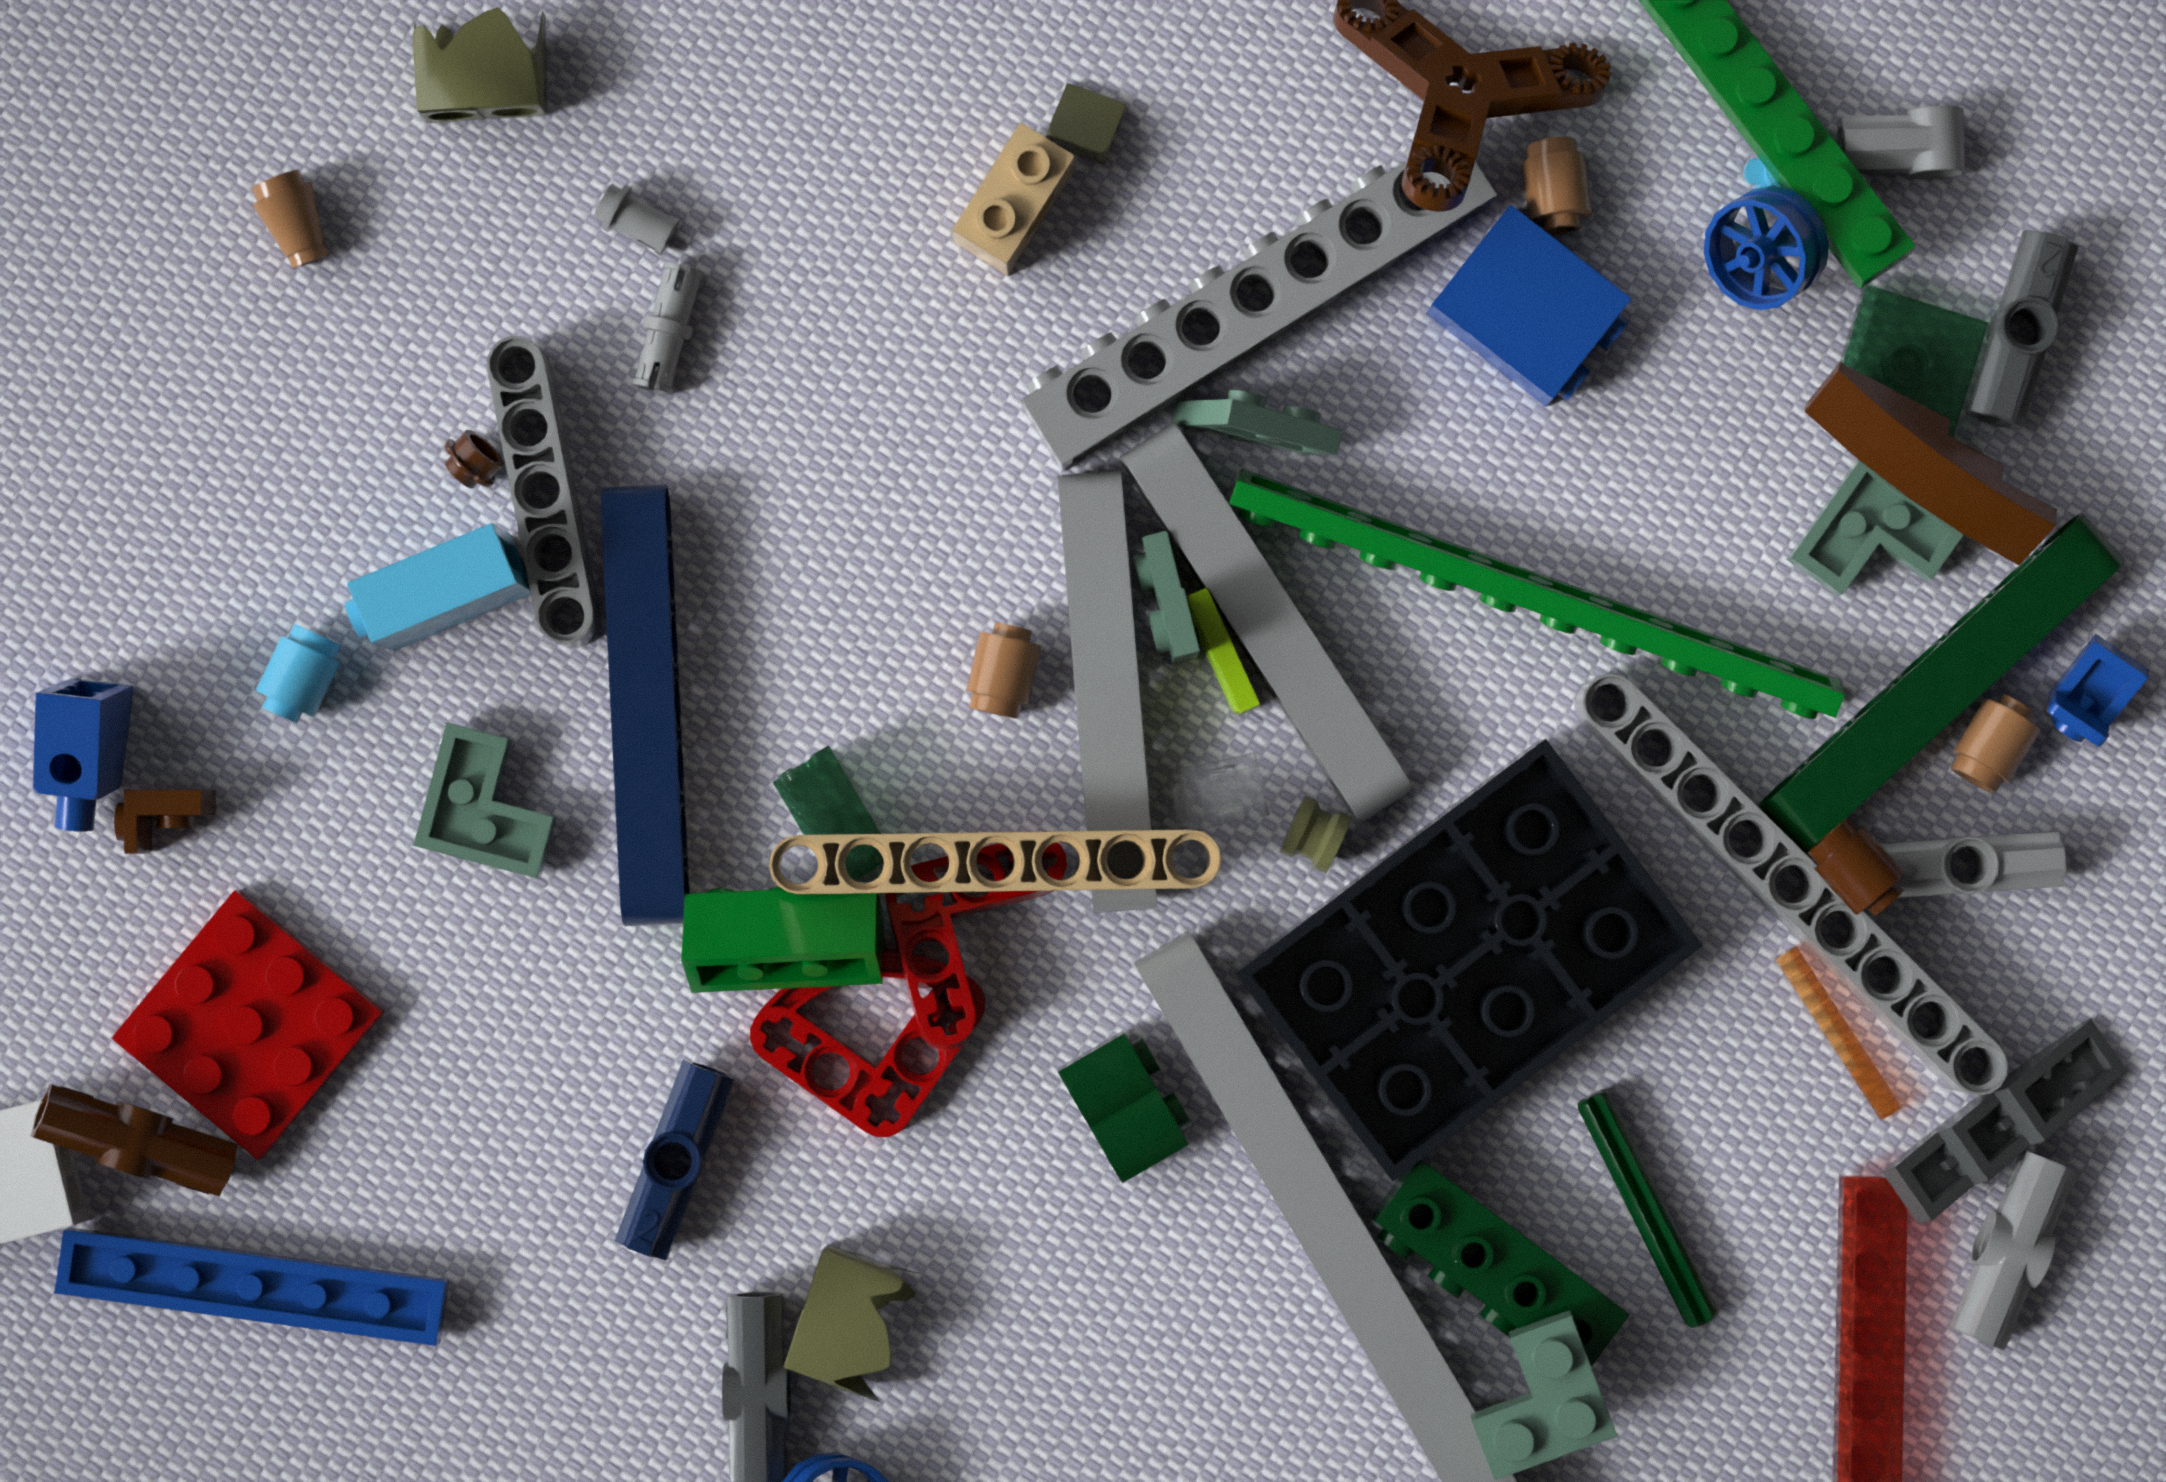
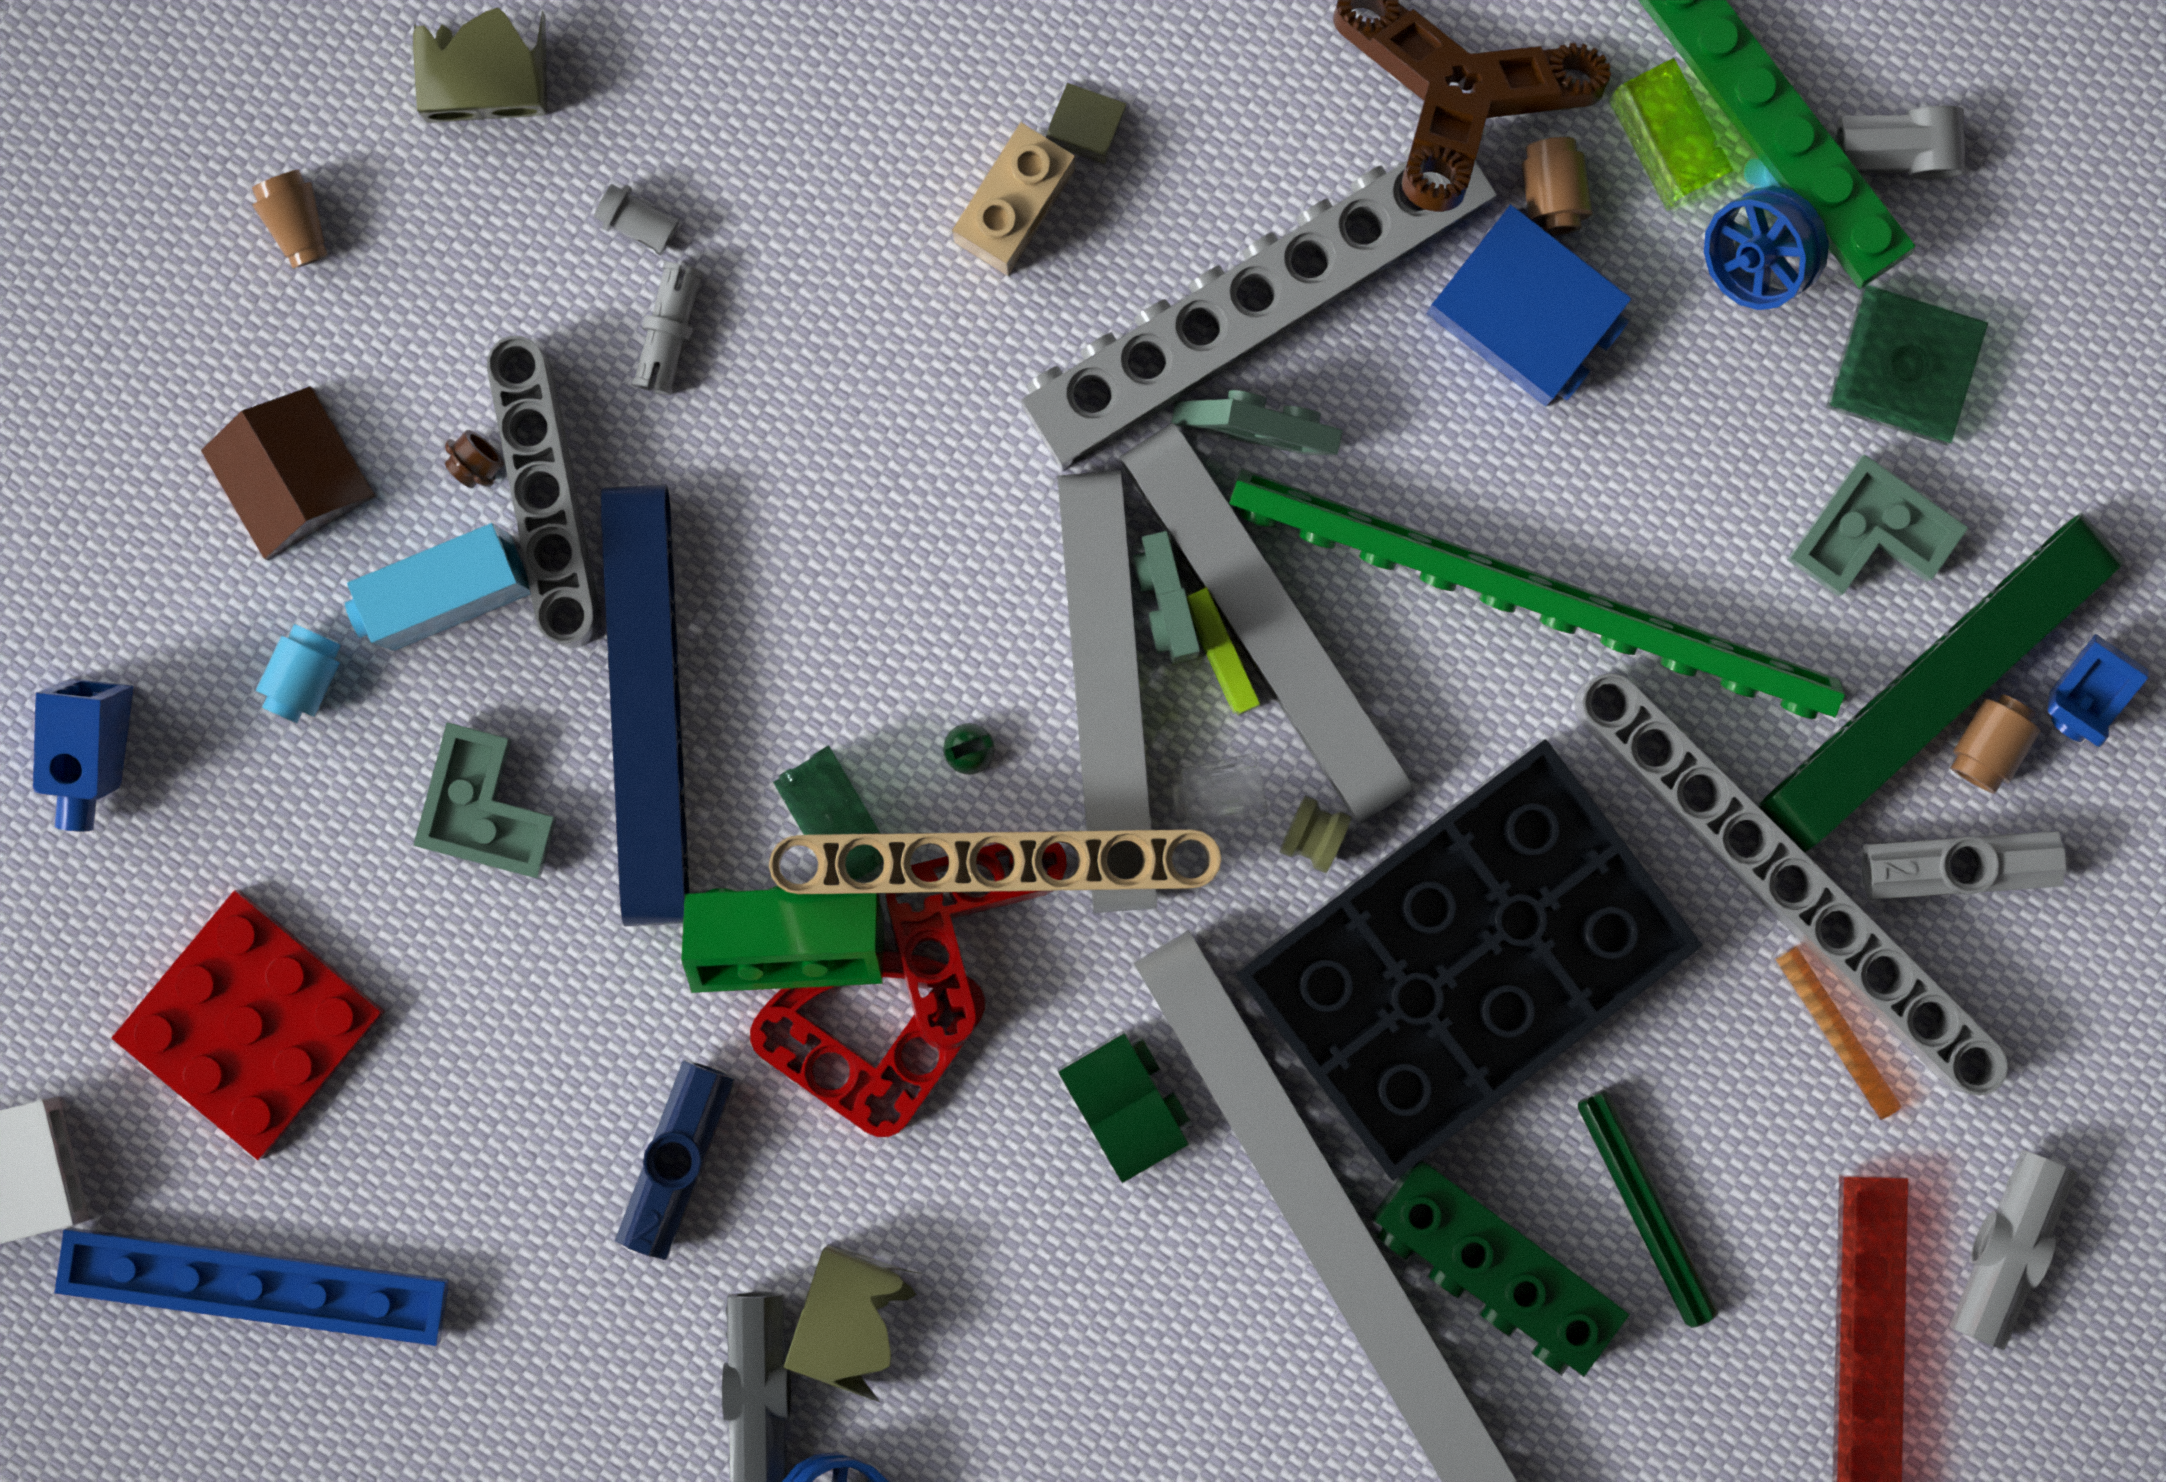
reddish brown piece [30,1083,238,1197] -> none
reddish brown bracket [114,790,216,854] -> none
medium nougat brick [966,622,1042,719] -> none
sand green plate [1471,1310,1617,1481] -> none
reddish brown slope [1805,362,2057,565] -> none
reddish brown brick [1808,818,1905,916] -> none
dark grey slope [1881,1019,2127,1225] -> none
dark grey piece [1966,230,2079,430] -> none
none -> reddish brown slope [201,386,376,560]
none -> dark green hinge [943,723,995,775]
none -> clear neon green brick [1609,58,1734,212]

